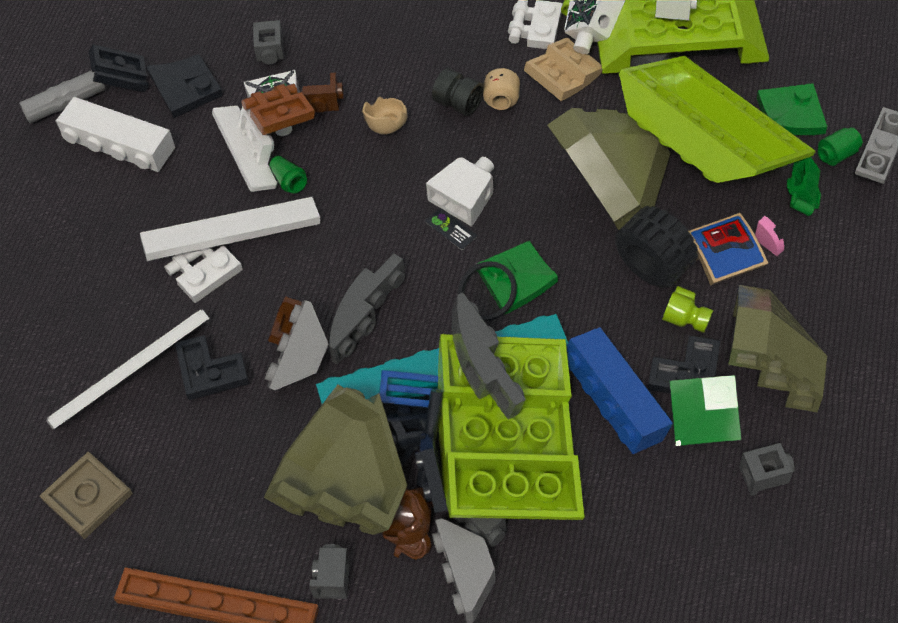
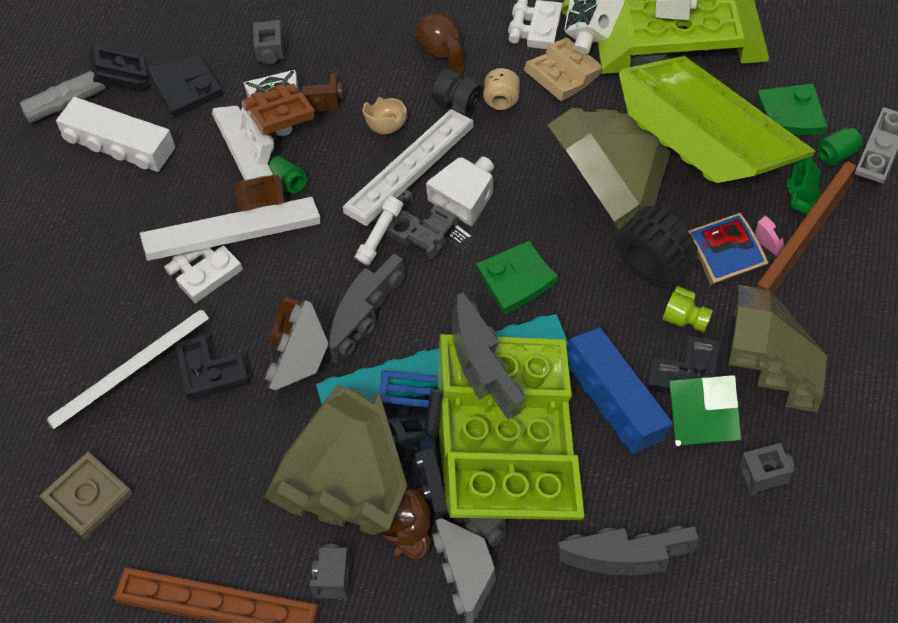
black piece [458,261,517,321] -> none
none -> reddish brown bracket [234,175,284,211]
none -> white tile [343,109,473,226]
none -> white bar [354,196,404,266]
none -> dark grey piece [372,190,458,259]
none -> reddish brown hair [415,11,464,74]
none -> dark grey slope [558,526,699,575]
none -> dark orange tile [757,161,857,294]

